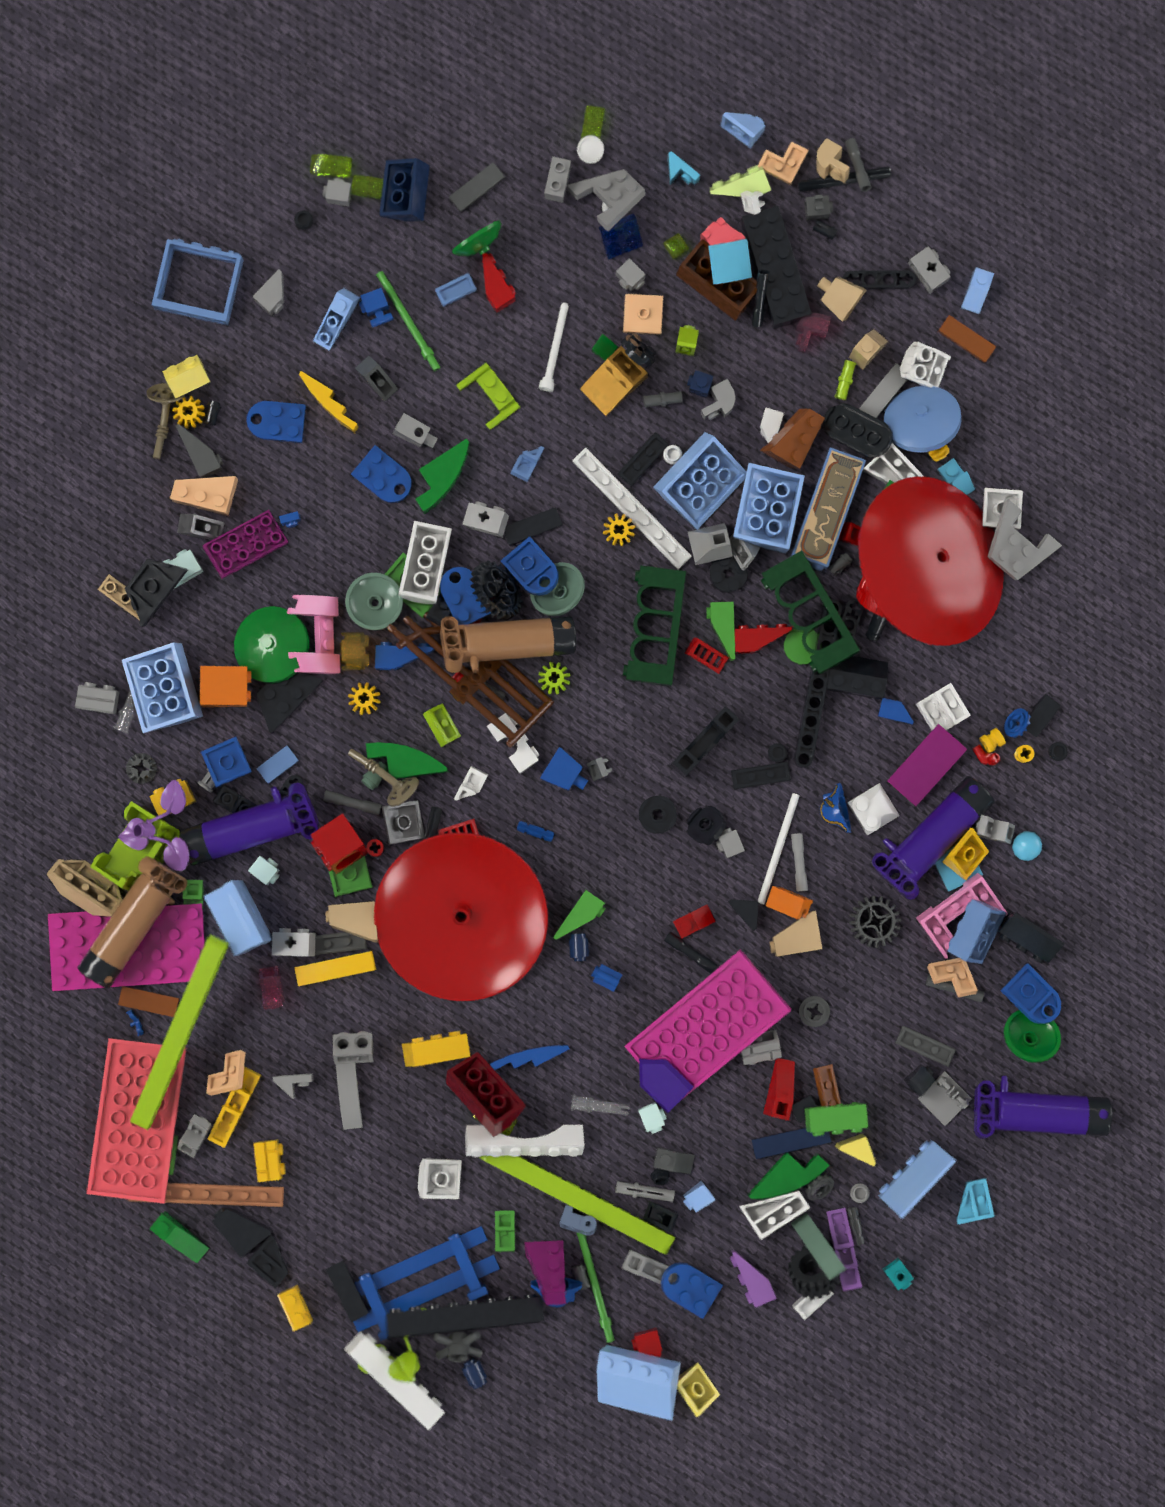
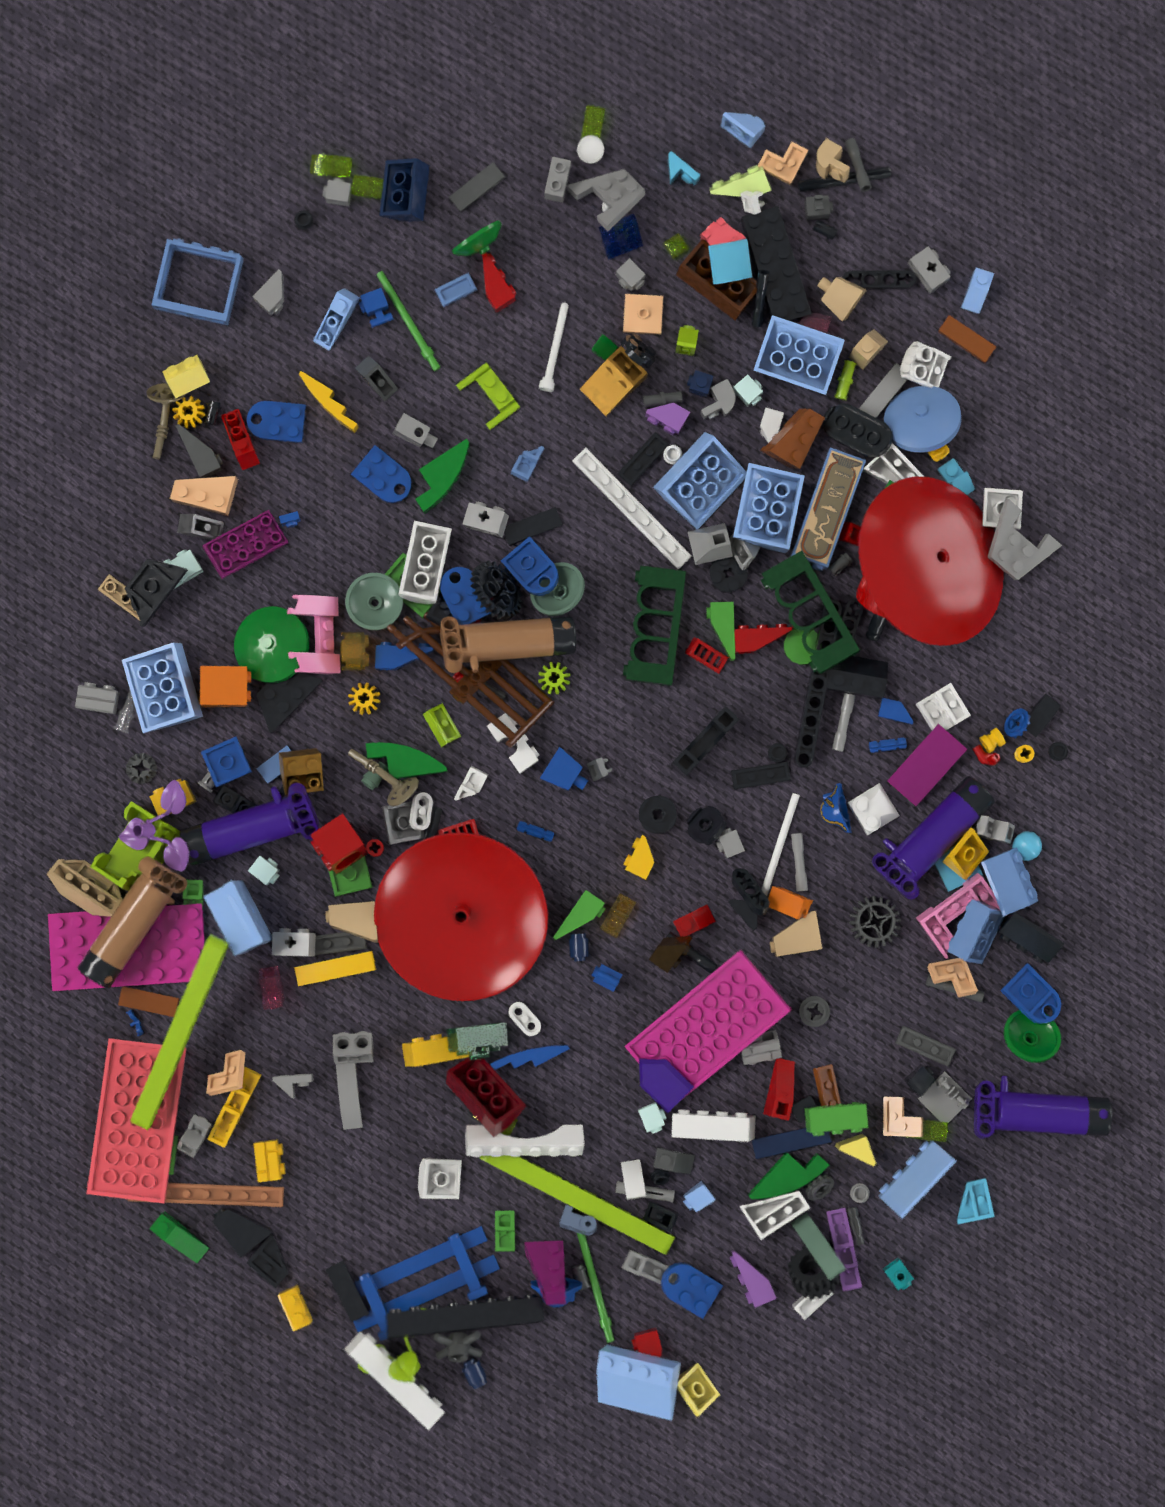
dark grey piece [323,790,382,815] -> none
clear pin [570,1094,630,1116] -> none
yellow gear [603,514,635,546] -> none
none -> red slope [221,409,260,471]
none -> pearl gold slope [279,748,324,795]
none -> white plate [409,792,433,831]
none -> clear green piece [447,1022,508,1060]
none -> white plate [509,1002,541,1036]
none -> clear yellow slope [600,893,637,938]
none -> white slope [621,1159,646,1200]
none -> yellow slope [623,835,654,880]
none -> medium lavender slope [645,403,690,435]
none -> dark brown slope [649,936,692,973]
none -> white wedge [672,1109,756,1142]
none -> black beam [731,868,770,915]
none -> light aqua brick [733,375,763,407]
none -> light blue slope [754,315,845,395]
none -> light grey piece [832,693,855,752]
none -> blue axle [869,738,907,753]
none -> light nougat plate [883,1097,923,1137]
none -> clear neon green slope [905,1120,948,1142]
none -> medium blue slope [981,847,1038,916]

